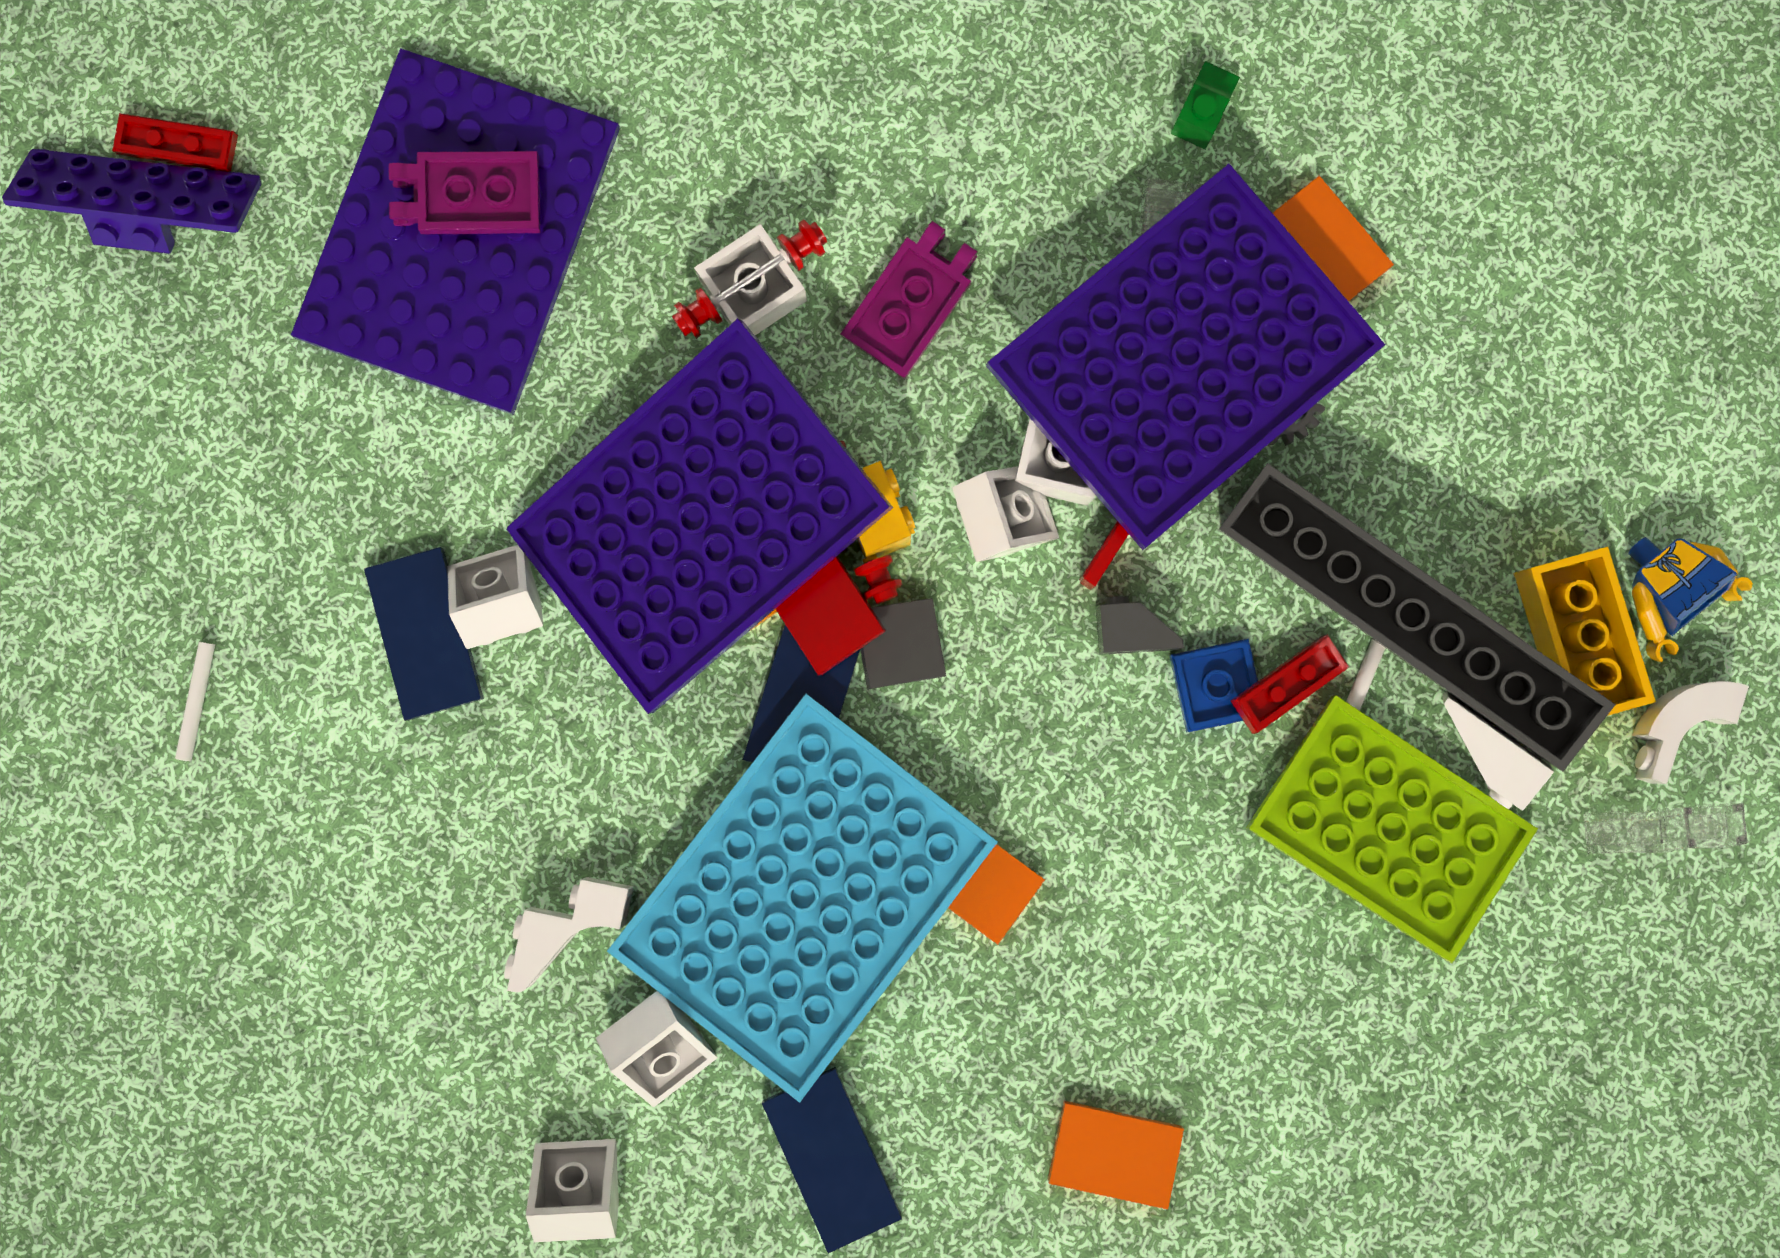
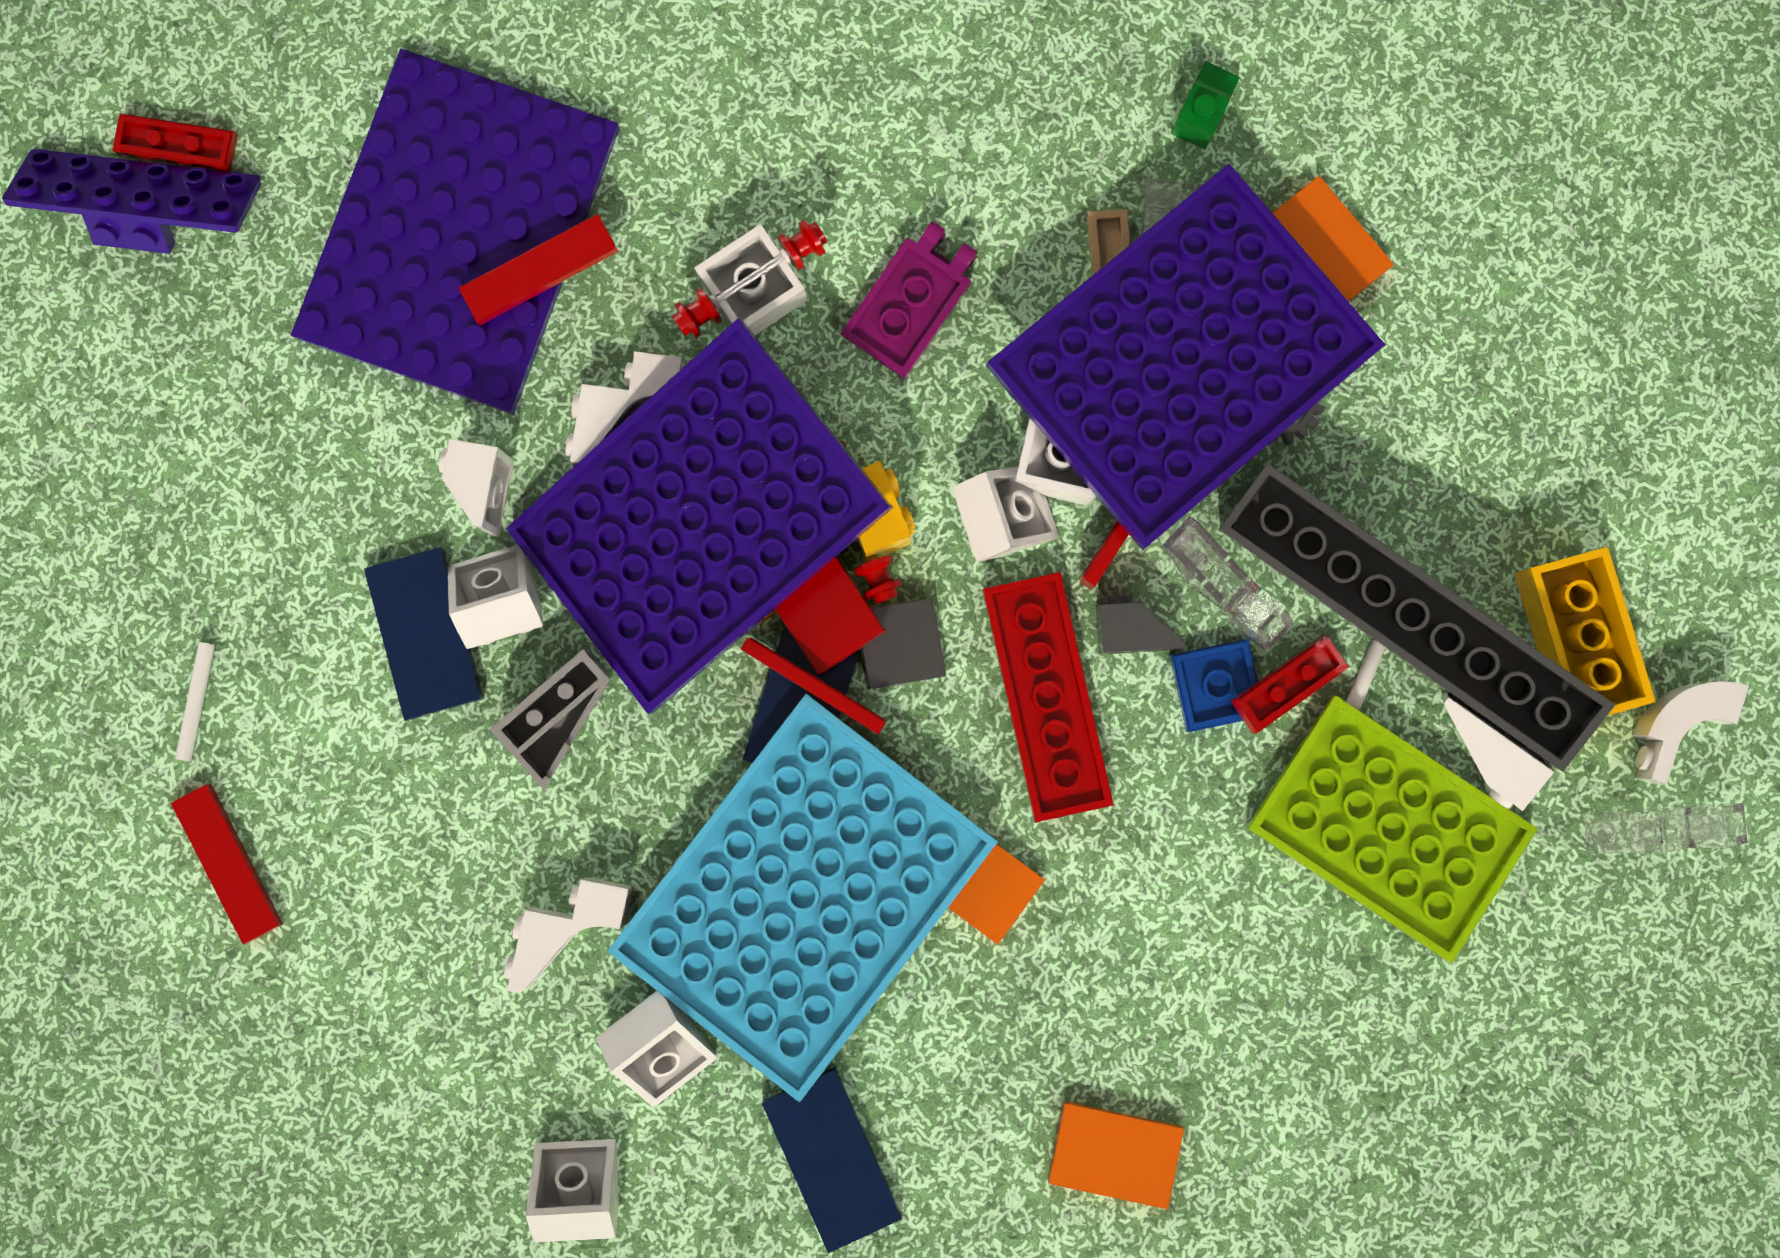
magenta tile [389,151,541,234] -> none
torso [1628,537,1753,662] -> none
none -> red tile [171,784,283,945]
none -> white slope [439,439,514,537]
none -> red tile [458,214,619,325]
none -> light grey wedge [489,647,612,790]
none -> white arch [566,351,685,466]
none -> red tile [740,637,886,735]
none -> red plate [982,572,1114,823]
none -> tan tile [1087,209,1130,275]
none -> clear arch [1162,516,1294,652]

